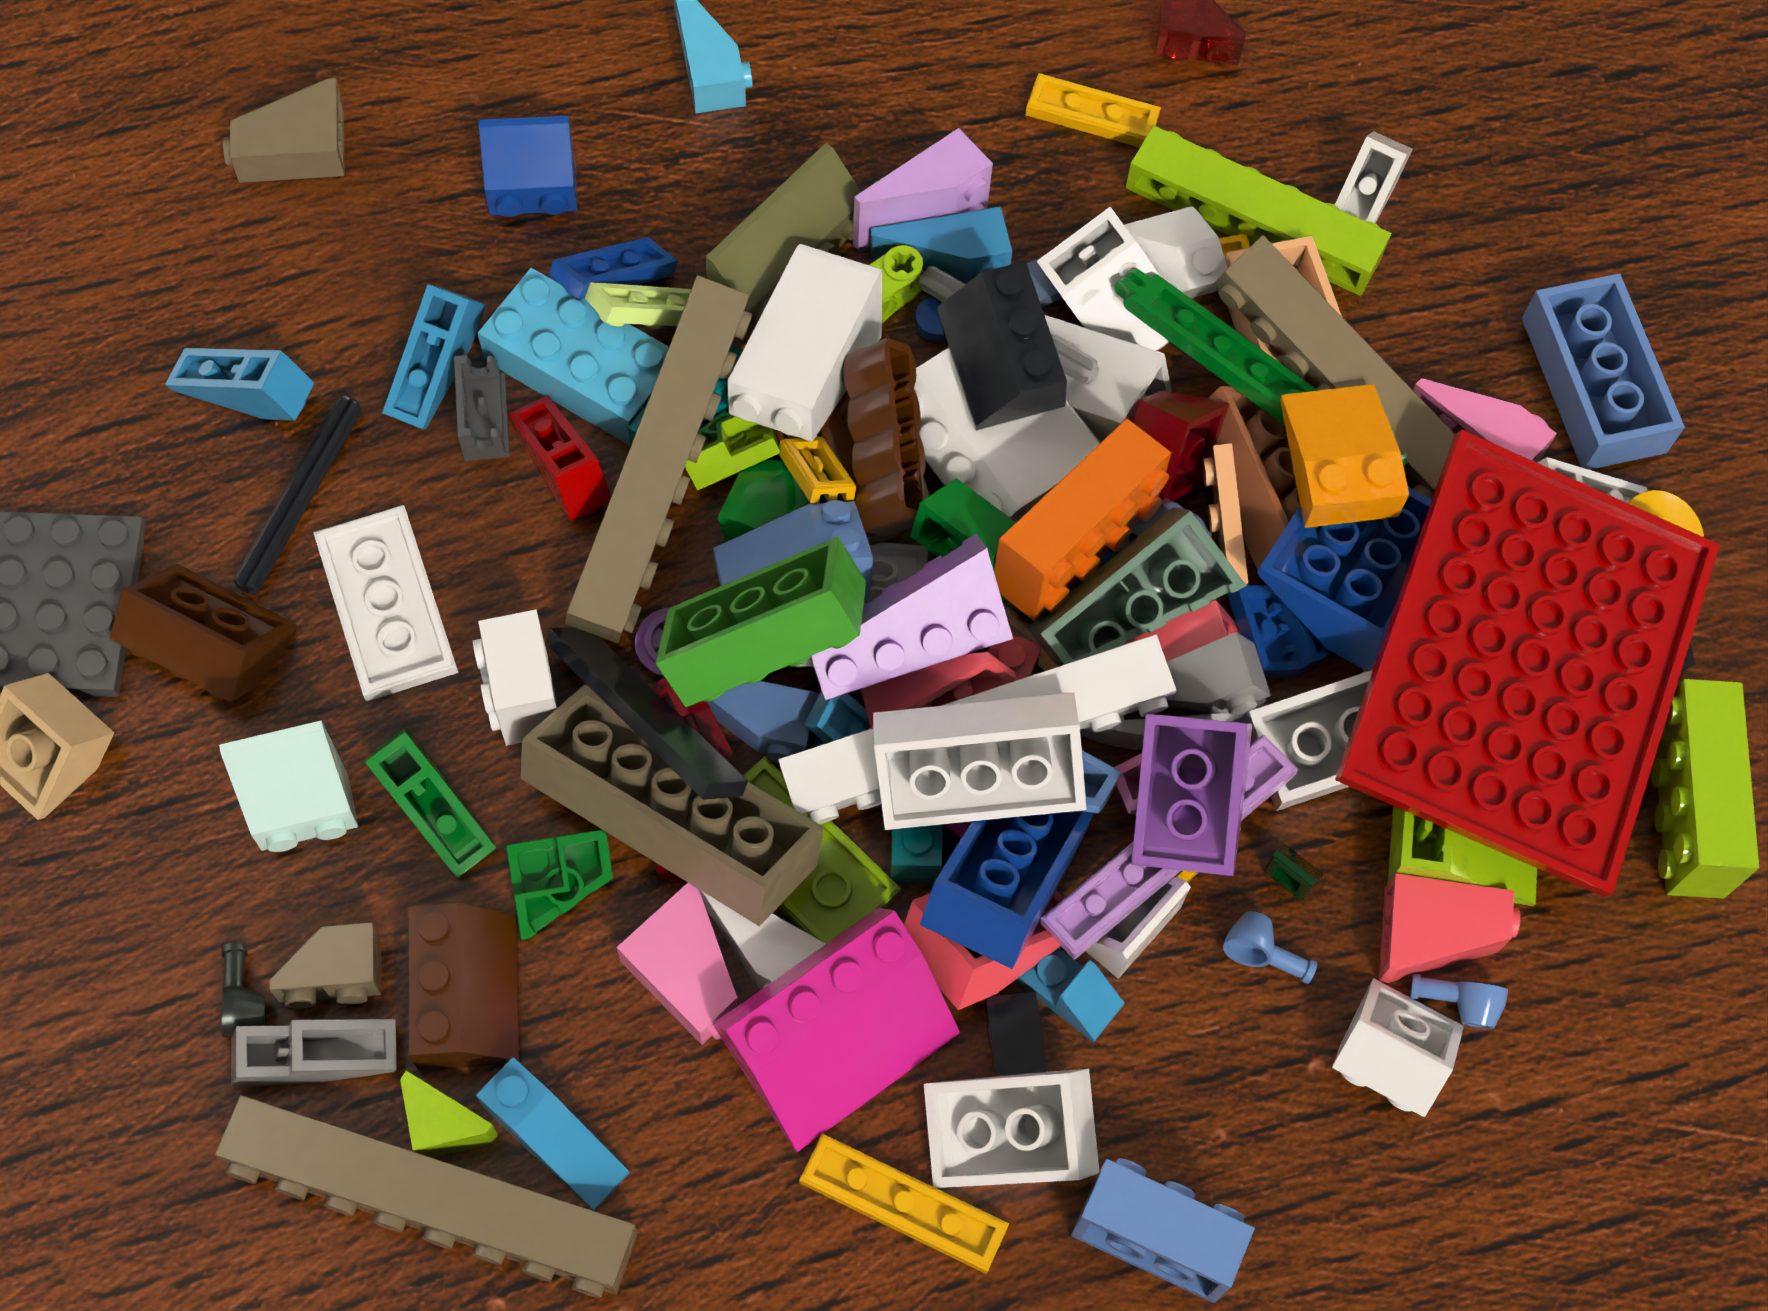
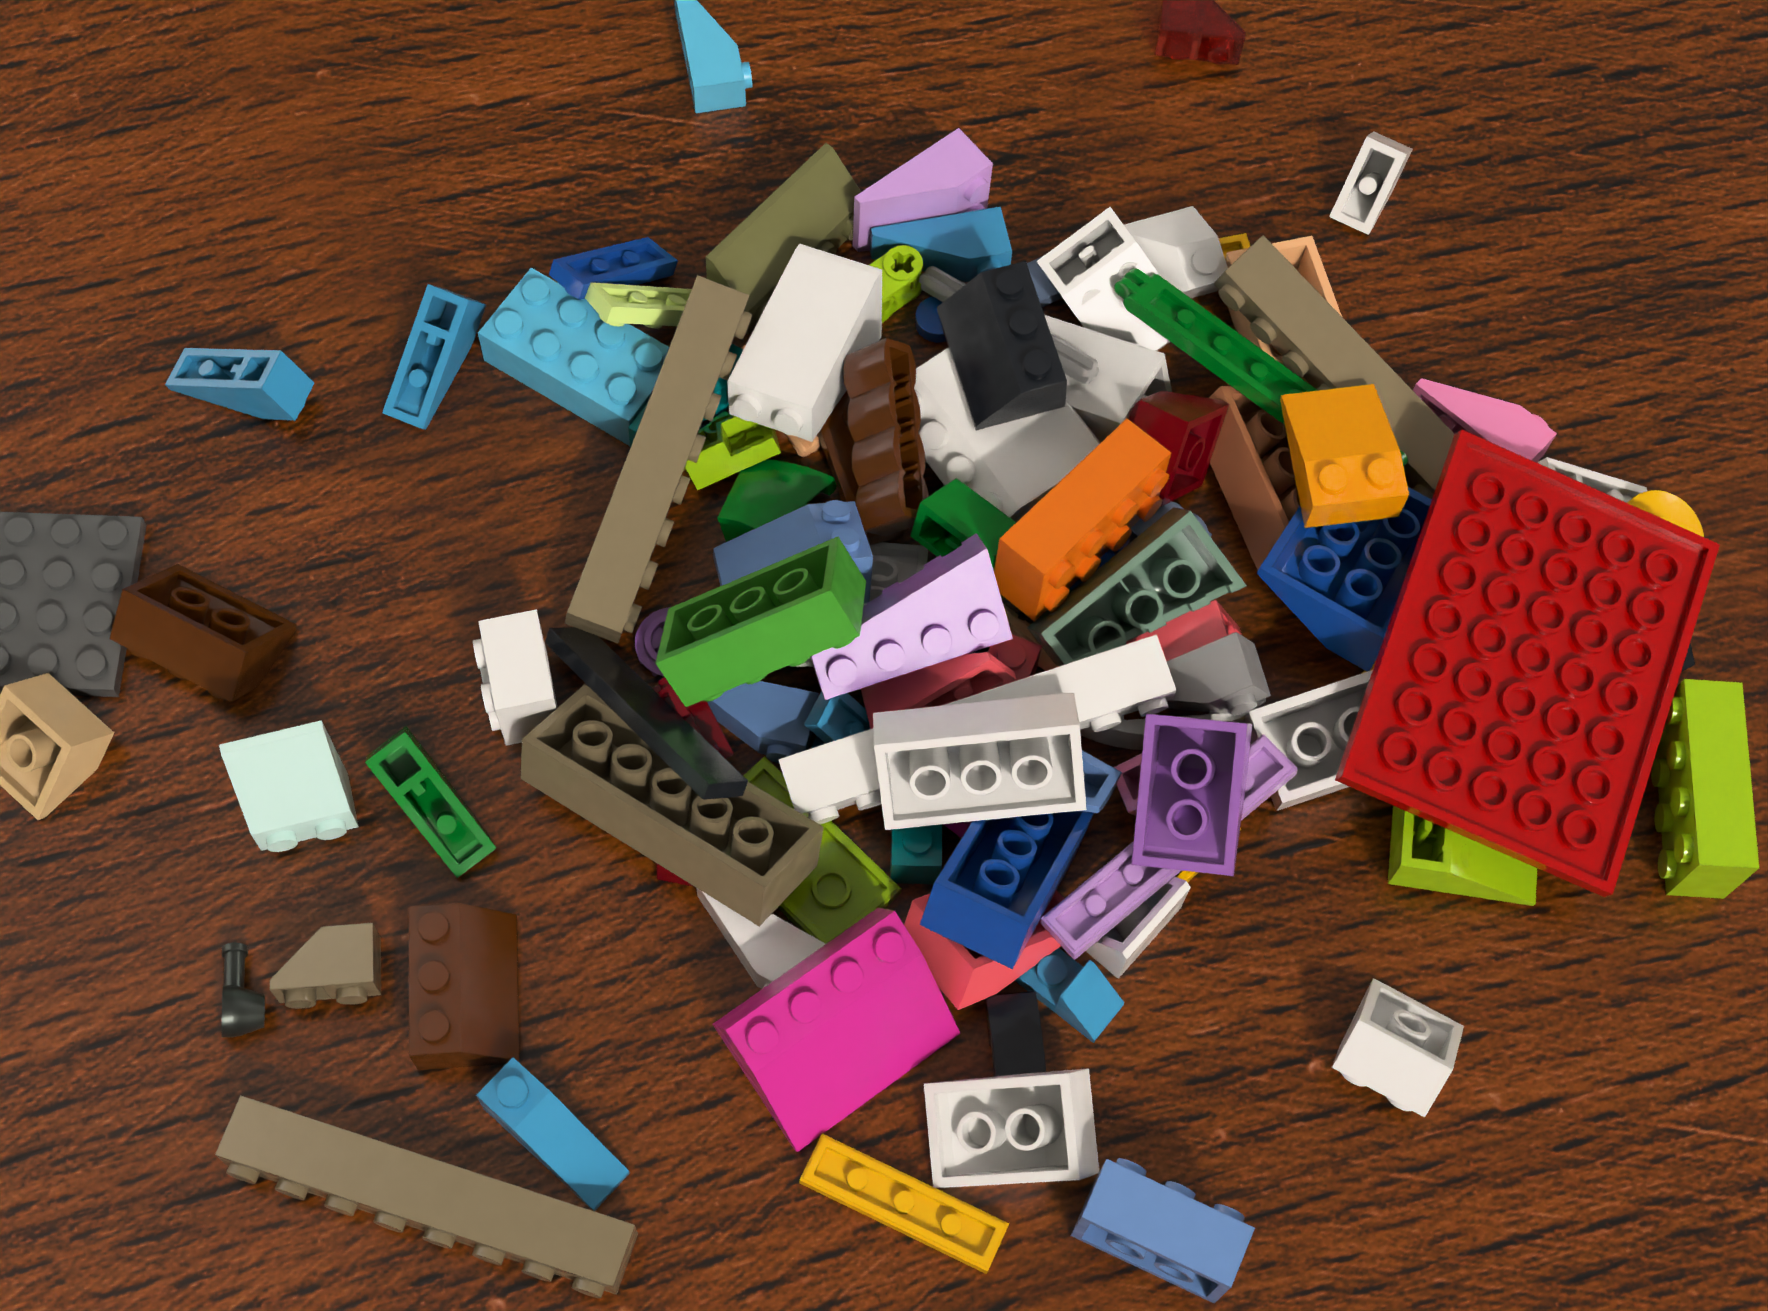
dark tan slope [223,78,345,183] -> none
light grey slope [231,1019,397,1087] -> none
black axle [233,395,362,595] -> none
white tile [313,505,458,702] -> none
lime slope [400,1071,498,1158] -> none
dark grey hinge [454,355,510,461] -> none
blue slope [479,116,577,217] -> none
green slope [506,830,613,940] -> none
red slope [507,395,611,521] -> none
bright pink slope [617,883,738,1045] -> none
yellow tile [779,437,857,503] -> none
yellow tile [1025,73,1161,147] -> none
lime brick [1126,125,1392,296] -> none
light nougat plate [1202,443,1248,584] -> none
medium blue bar [1223,911,1317,984] -> none
blue slope [1227,585,1330,678] -> none
dark green slope [1264,845,1323,901] -> none
coral slope [1379,873,1520,983] -> none
medium blue bar [1410,974,1508,1029] -> none
medium blue brick [1522,274,1685,470] -> none

